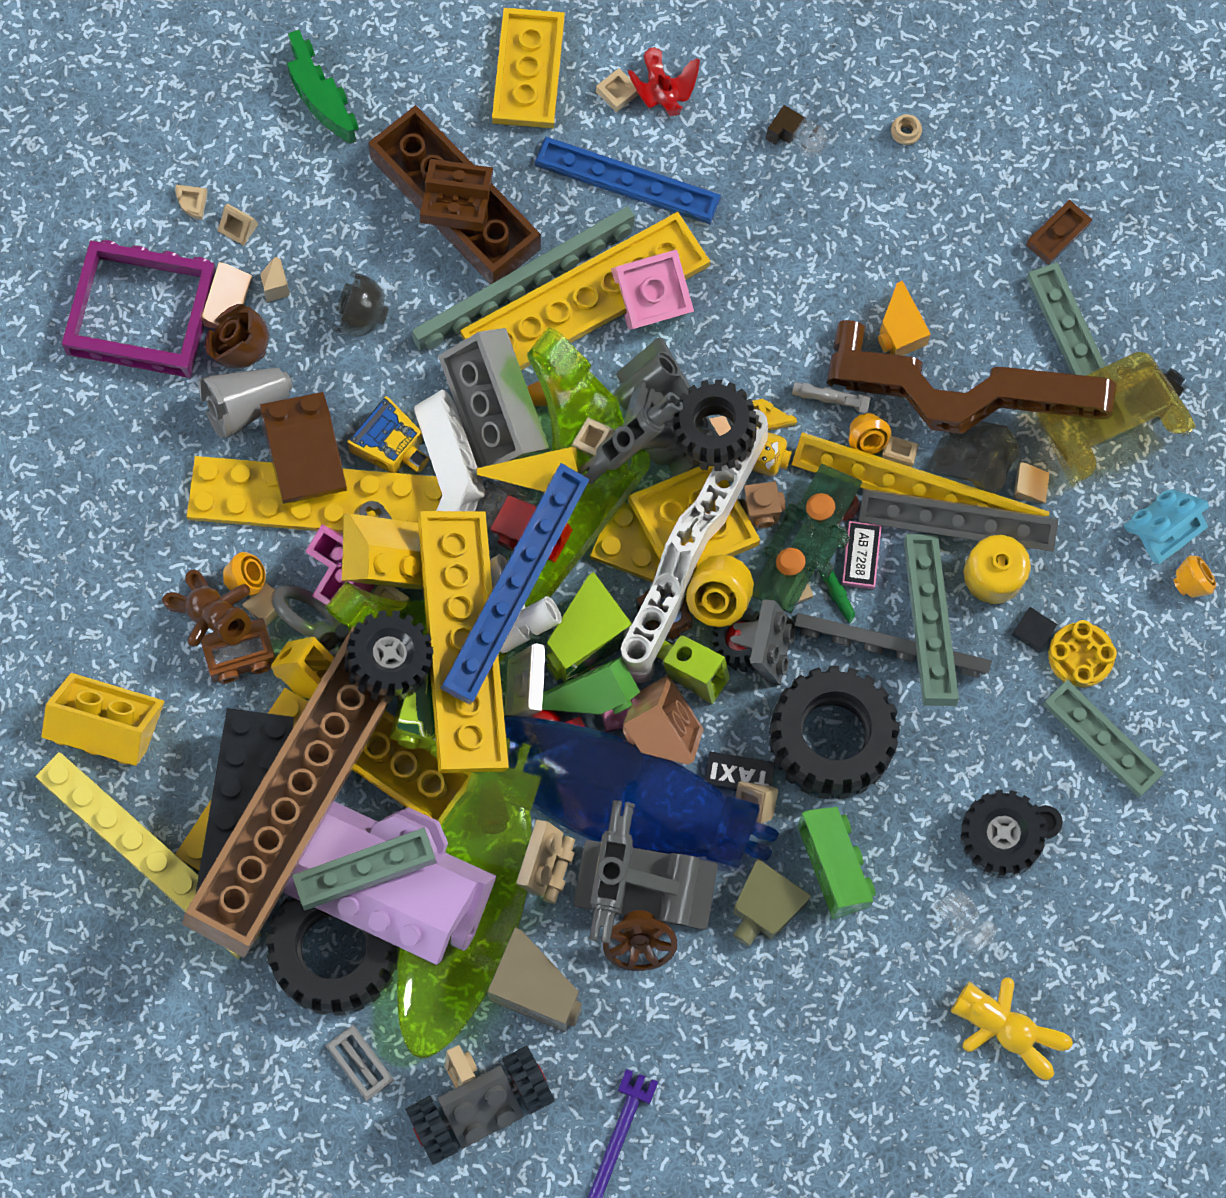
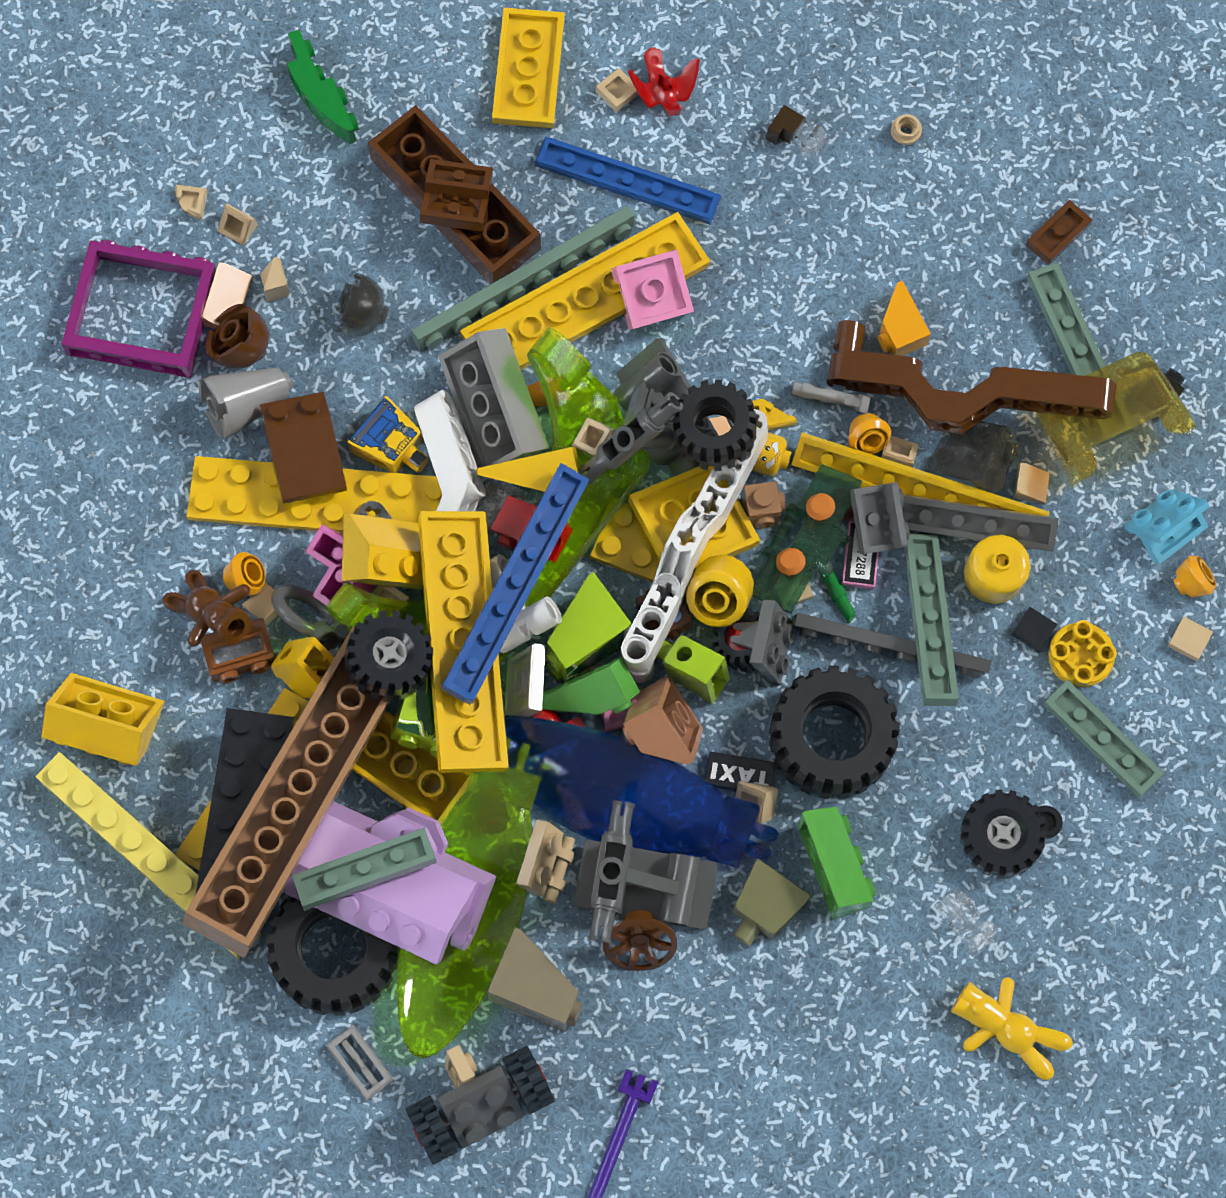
none -> dark grey bracket [850,482,909,554]
none -> tan tile [1168,616,1213,662]

